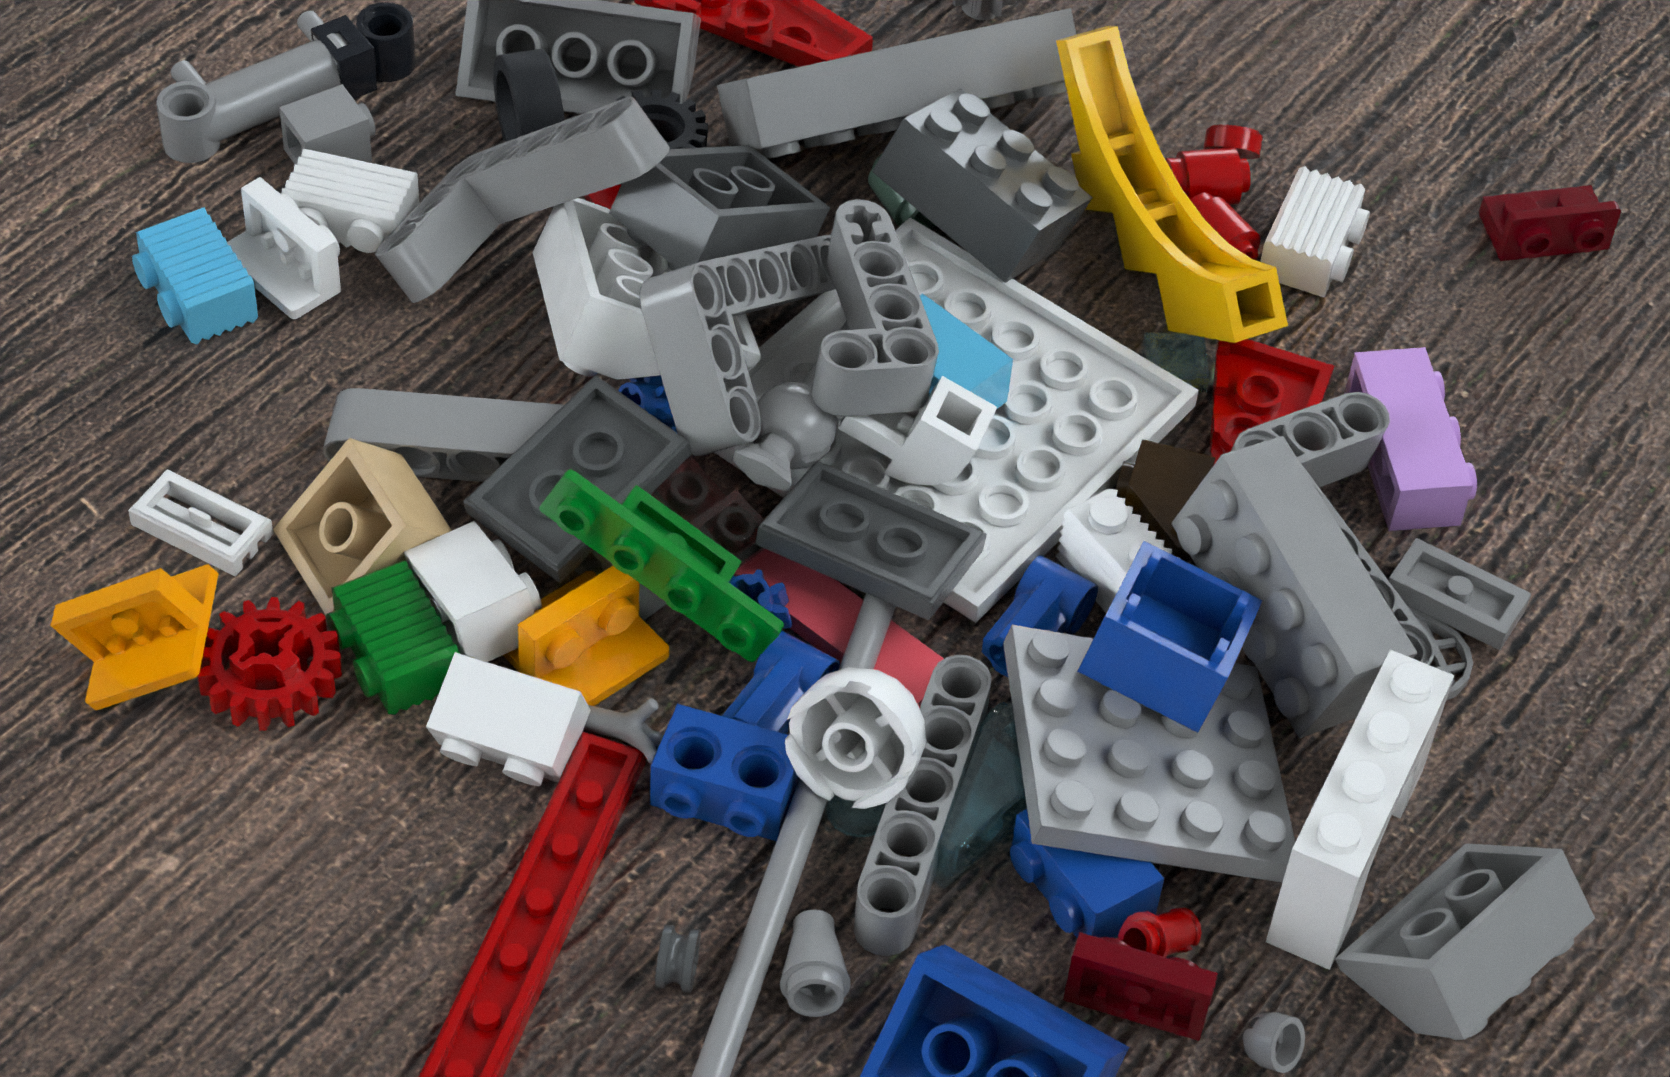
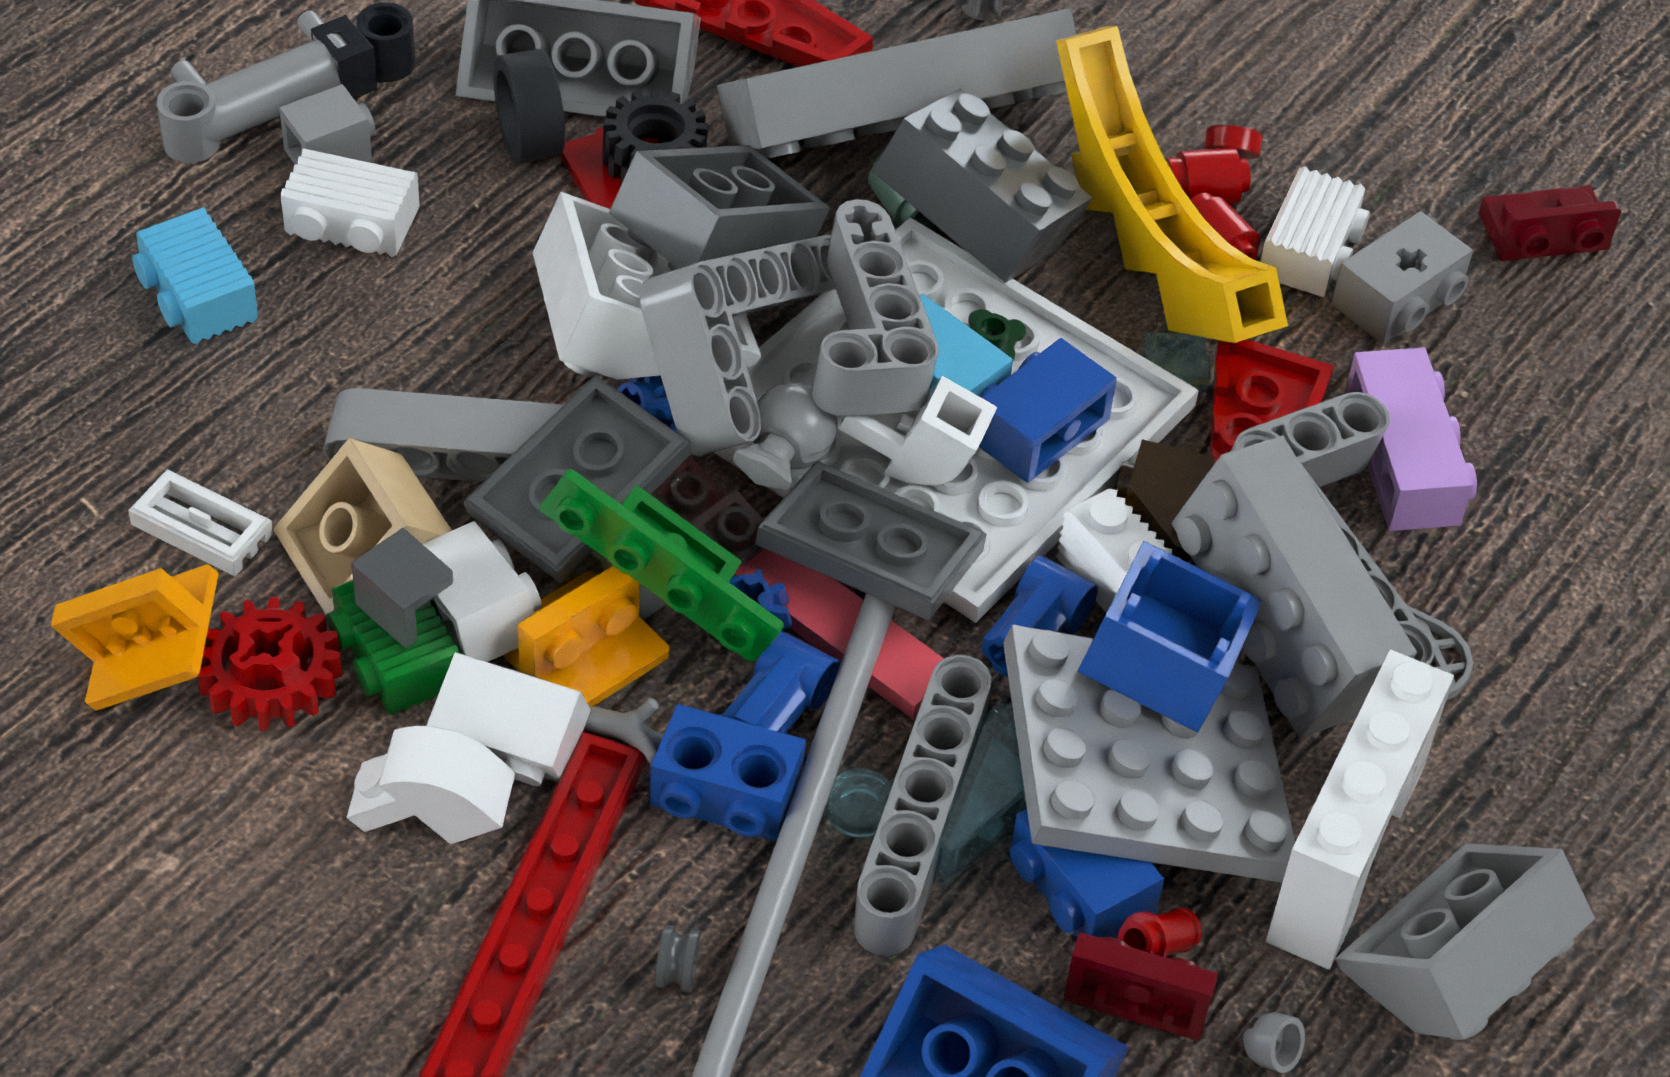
white bracket [227,177,341,319] -> none
light grey beam [375,97,670,303] -> none
light grey cone [780,910,851,1017] -> none
white cylinder [785,667,926,809] -> none
light grey plate [1388,538,1532,650] -> none
none -> white brick [346,726,515,844]
none -> dark grey panel [351,528,453,648]
none -> dark green plate [968,309,1026,361]
none -> blue brick [979,338,1117,484]
none -> light grey brick [1331,211,1473,344]

